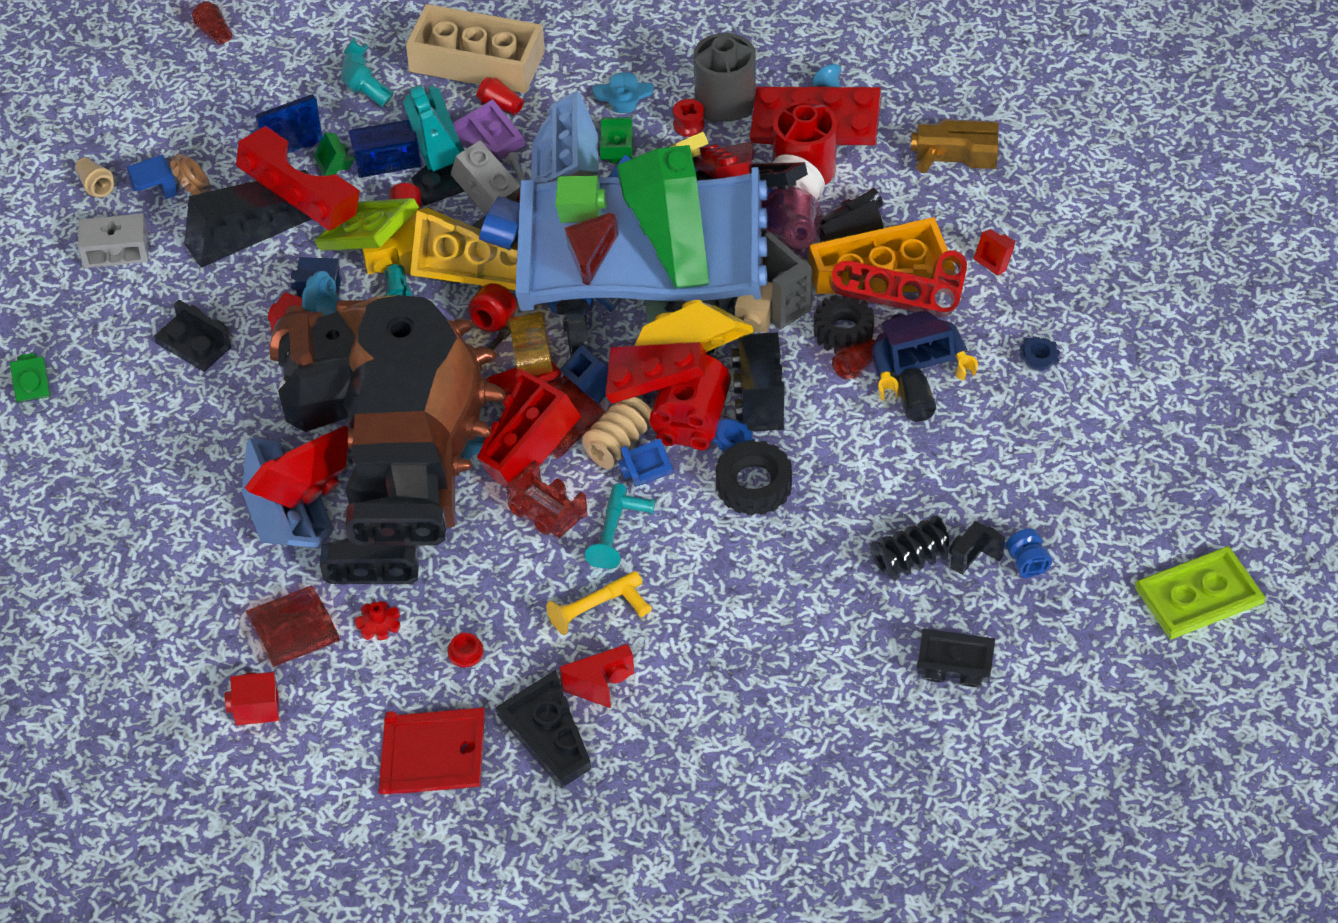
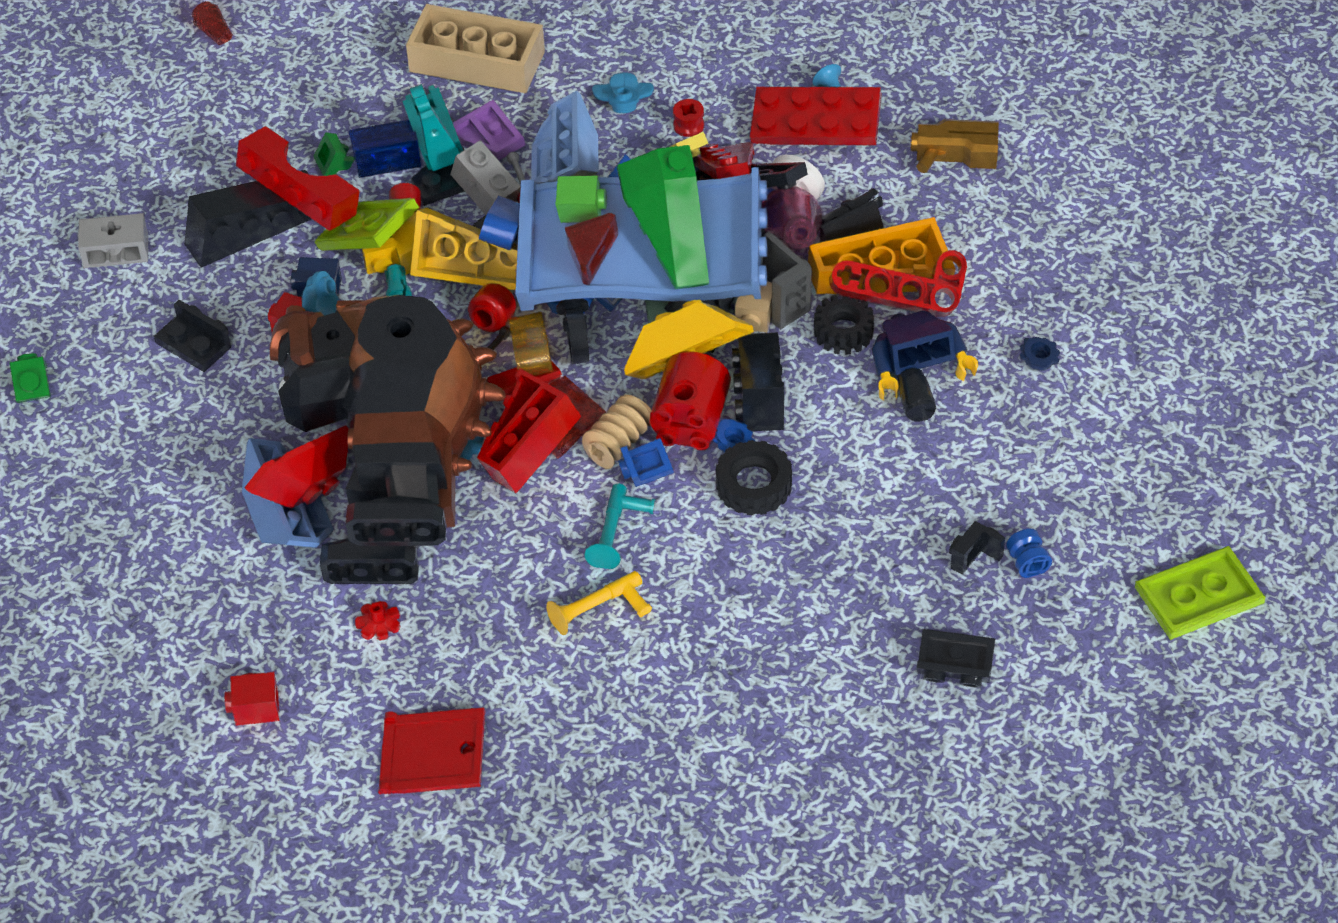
tan cone [75,157,114,197] -> none
blue panel [127,154,178,199] -> none
medium nougat gear [170,153,210,195] -> none
clear red slope [246,585,340,667] -> none
clear blue bracket [250,94,323,154] -> none
teal arm [341,37,394,108] -> none
red plate [447,633,484,668] -> none
red cone [476,77,524,116] -> none
black wing [496,670,591,788] -> none
clear red window [506,460,588,539] -> none
dark blue brick [559,345,608,405] -> none
red slope [559,644,634,708] -> none
green bracket [600,117,633,163] -> none
red wing [606,342,706,404] -> none
dark grey cylinder [693,33,756,122] -> none
red cylinder [773,100,837,185] -> none
clear red cone [832,338,875,380] -> none
black piece [870,515,950,581] -> none
red tile [973,229,1016,276] -> none

